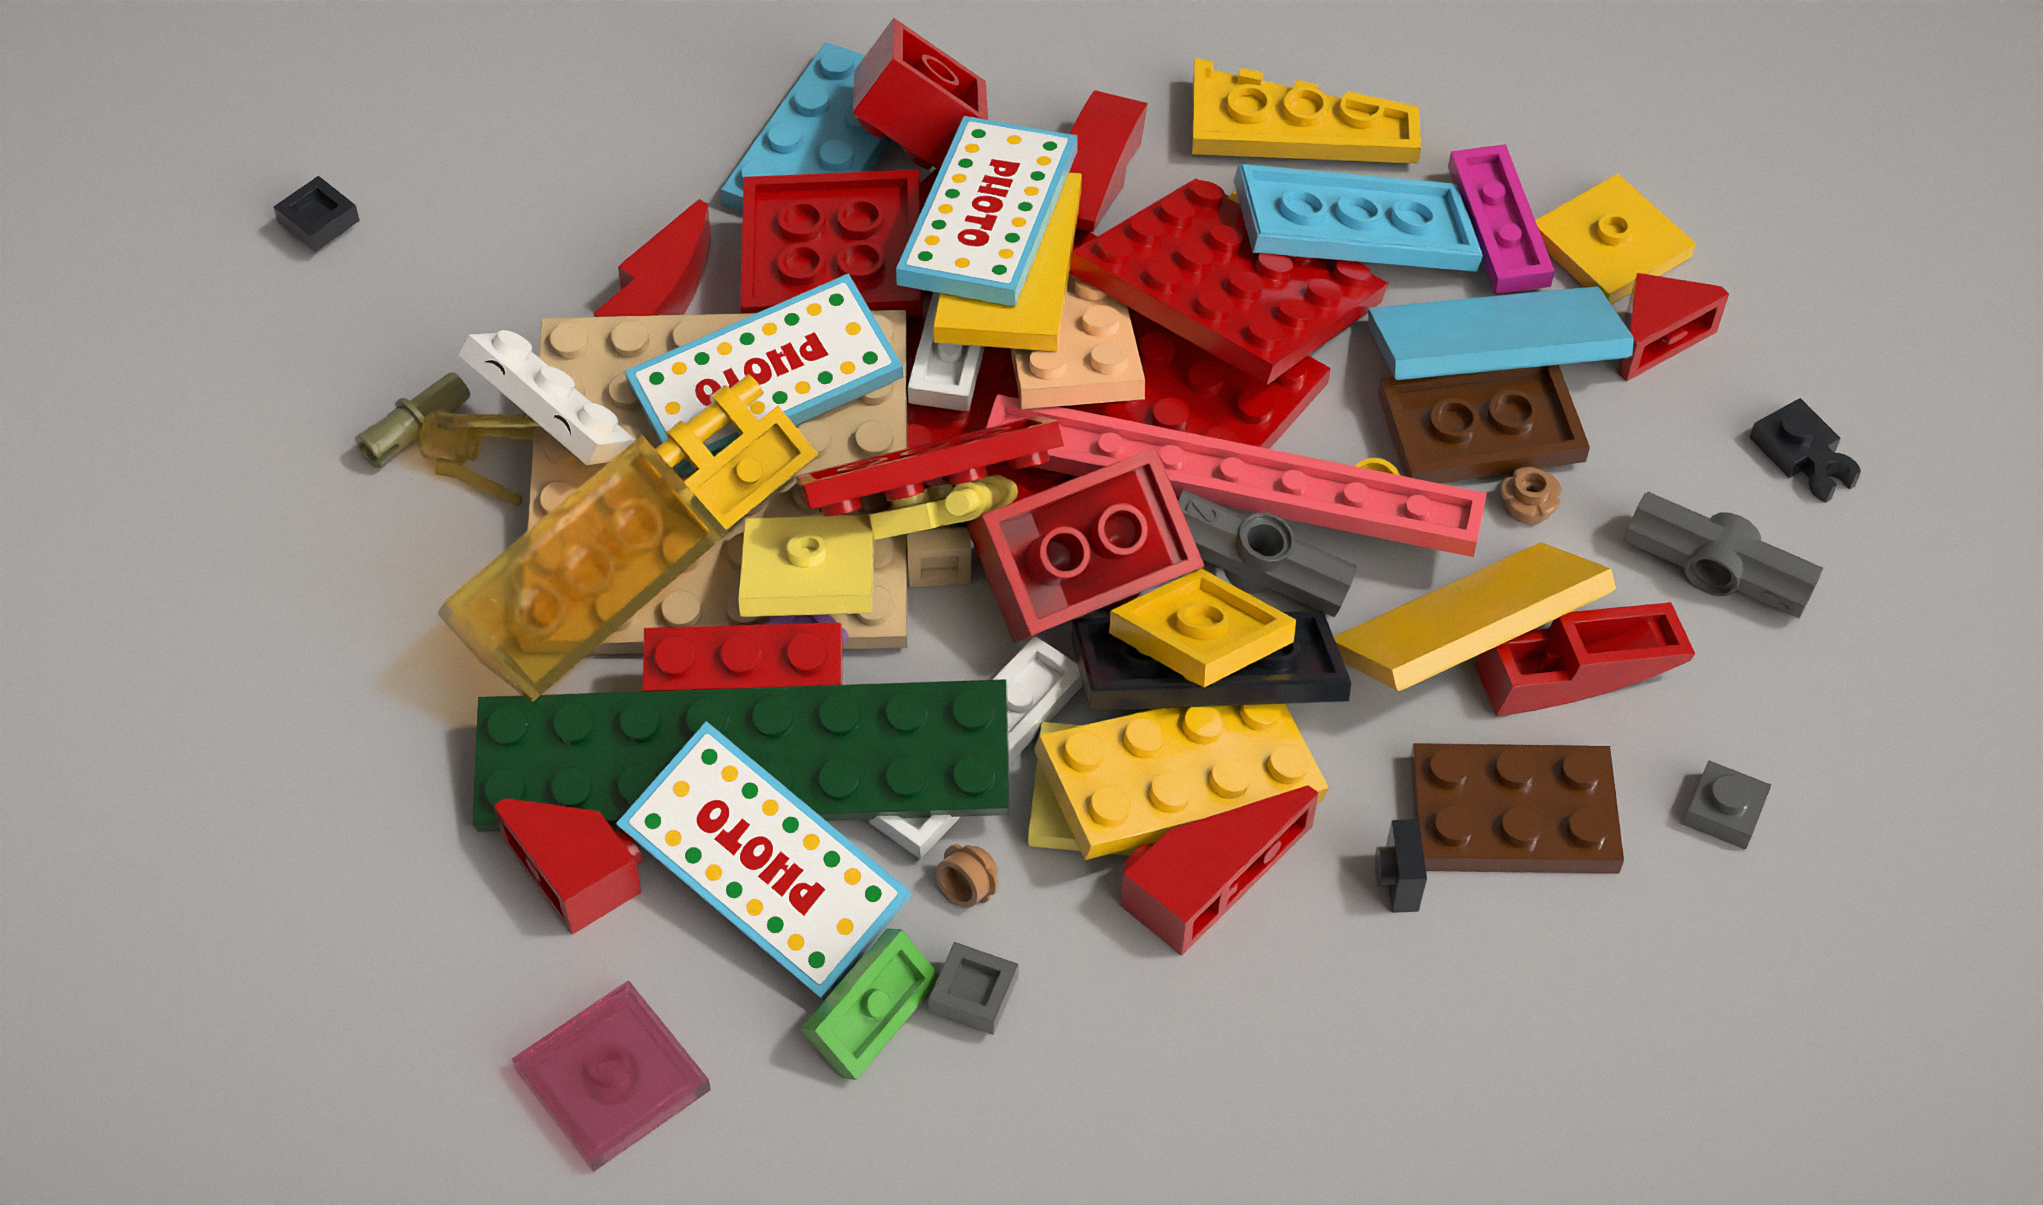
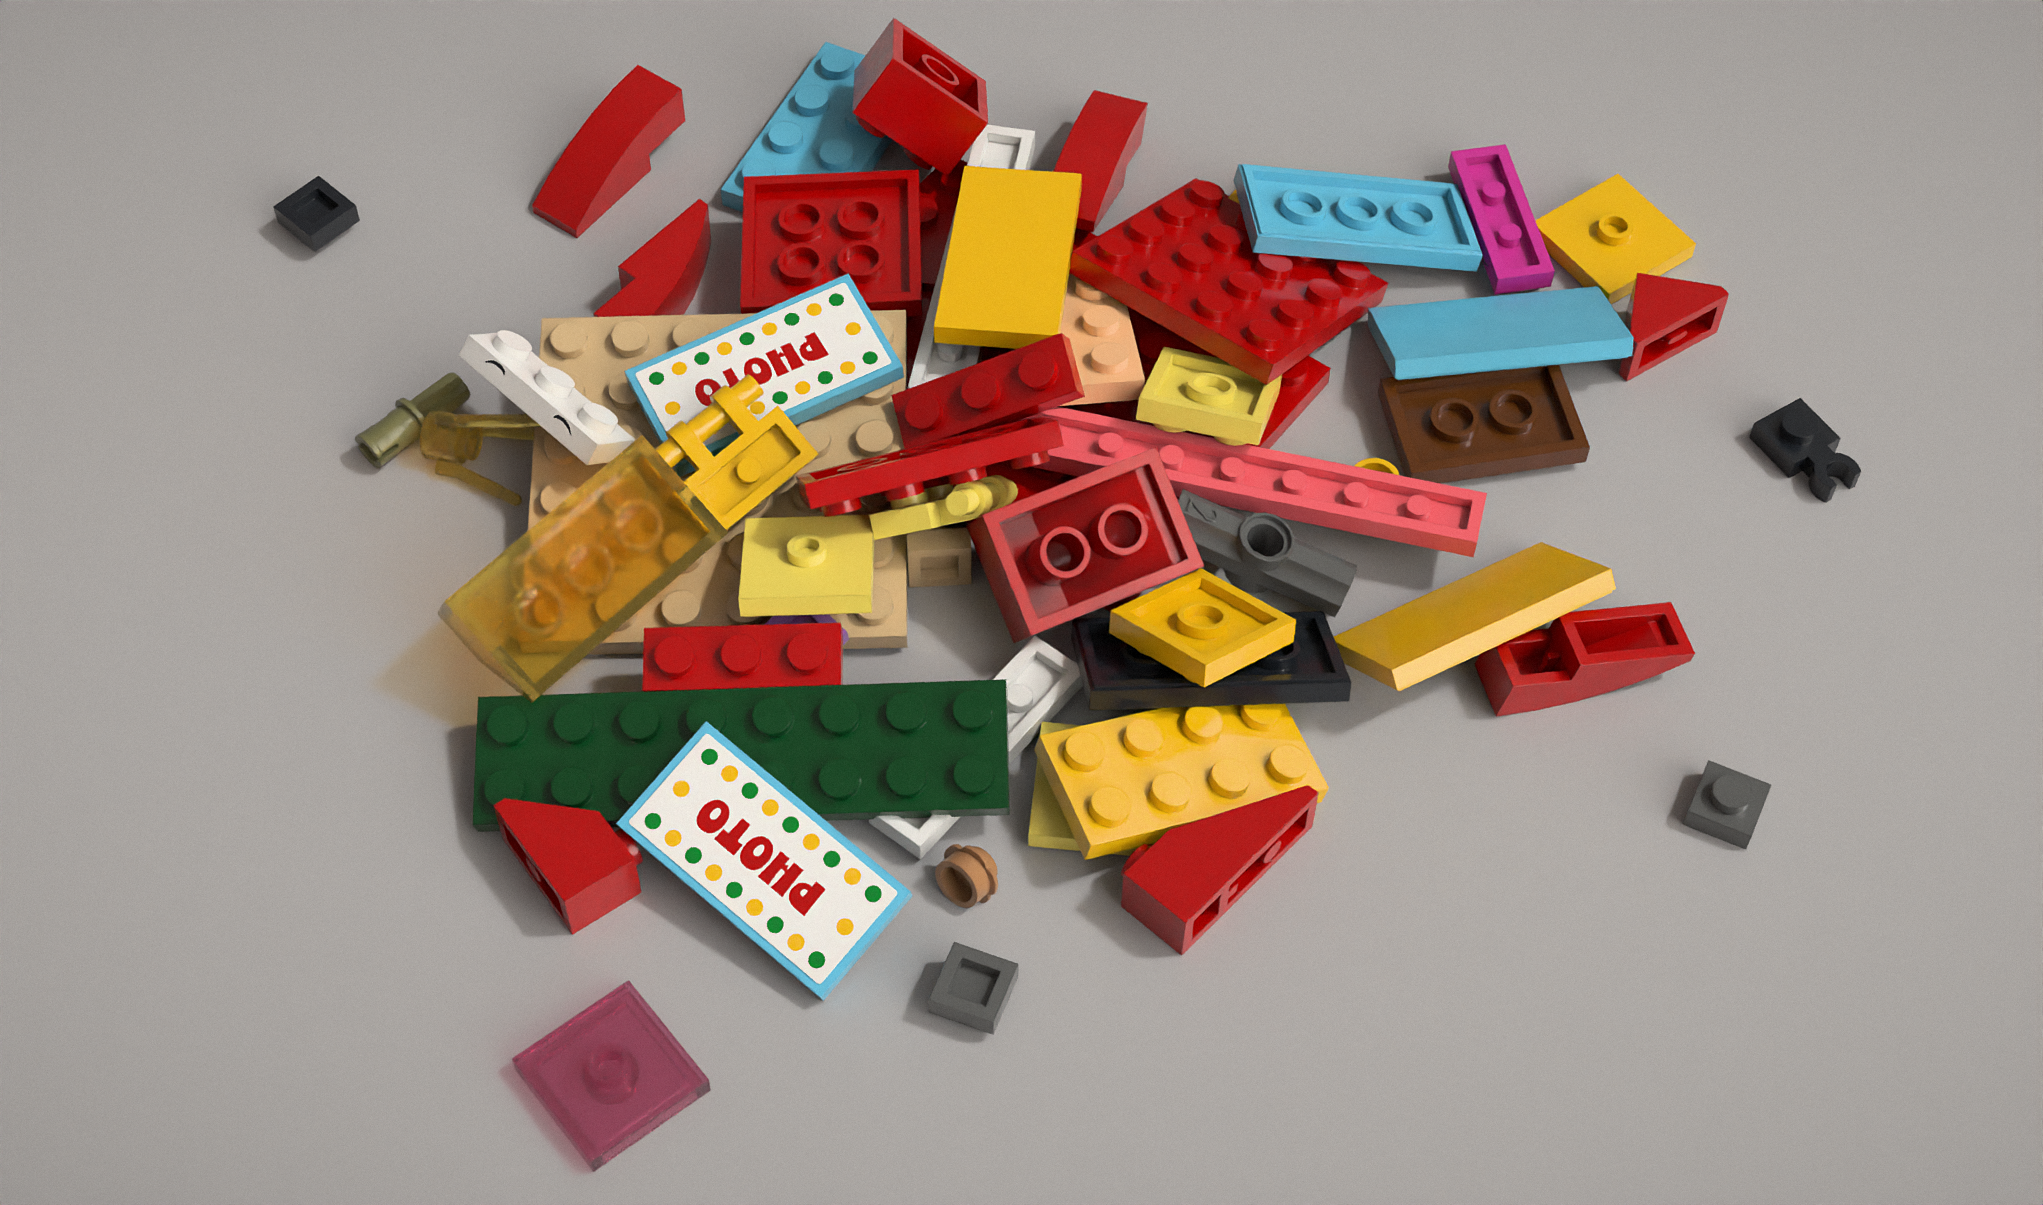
bright green plate [801,928,939,1080] -> none
tile [896,116,1077,307] -> none
yellow wing [1192,58,1421,164] -> none
black plate [1375,819,1427,913] -> none
reddish brown plate [1410,743,1624,874] -> none
medium nougat plate [1500,467,1562,525] -> none
dark grey piece [1623,492,1824,618] -> none
none -> red slope [532,65,685,238]
none -> red plate [891,333,1085,448]
none -> light yellow plate [1136,347,1282,446]

